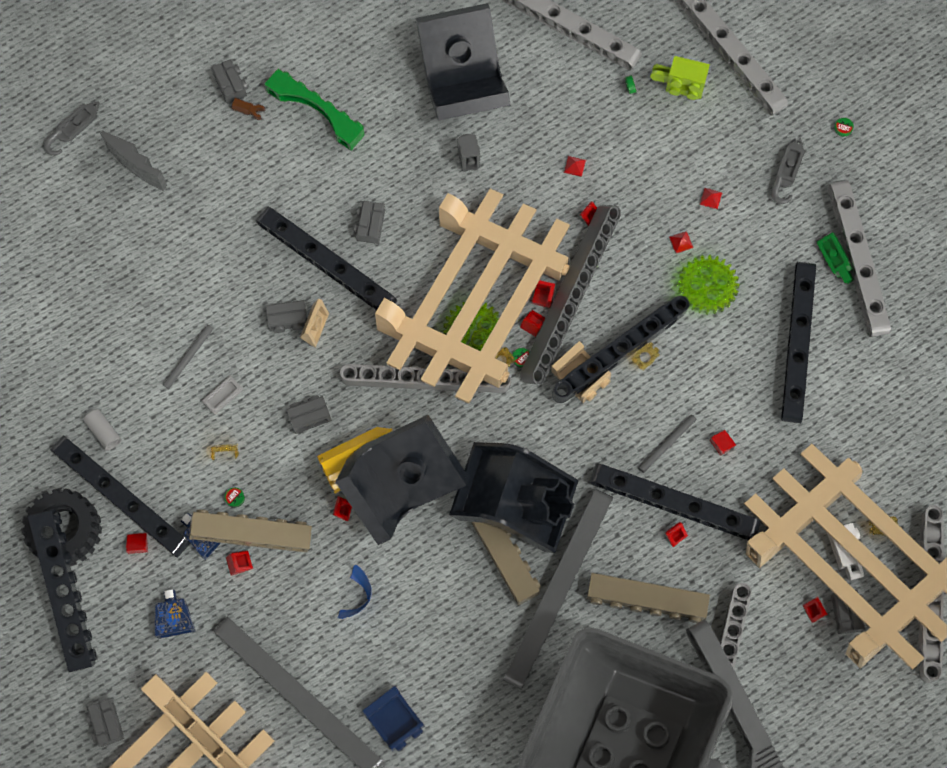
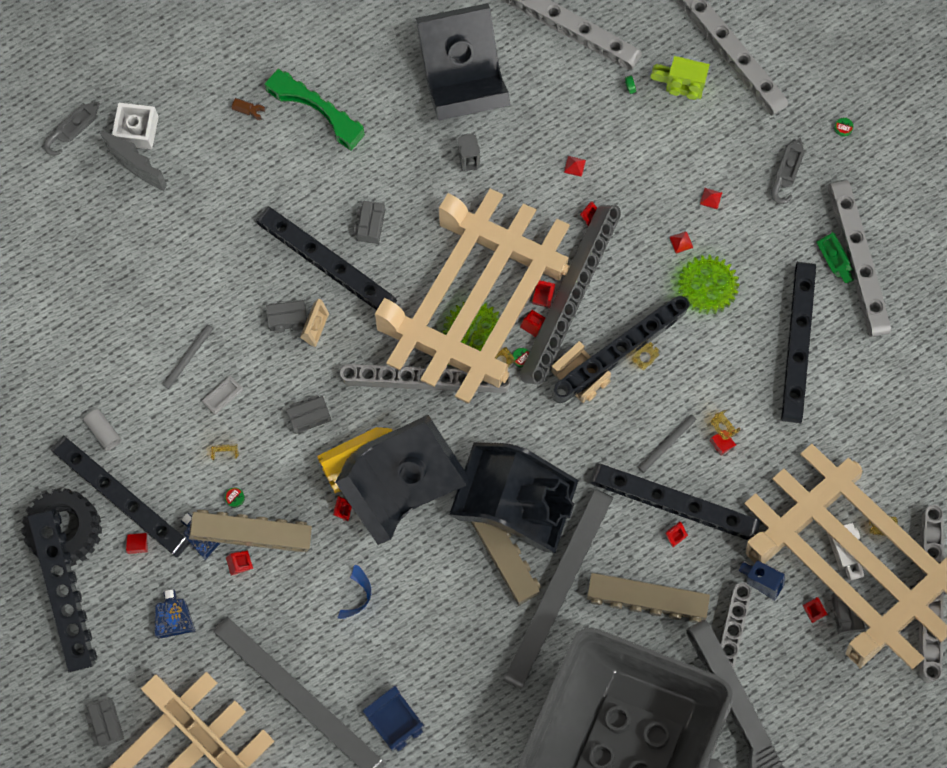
dark grey brick [211,59,248,104] -> none
none -> white brick [112,103,159,149]
none -> clear yellow piece [710,410,740,440]
none -> dark blue torso [739,561,785,601]

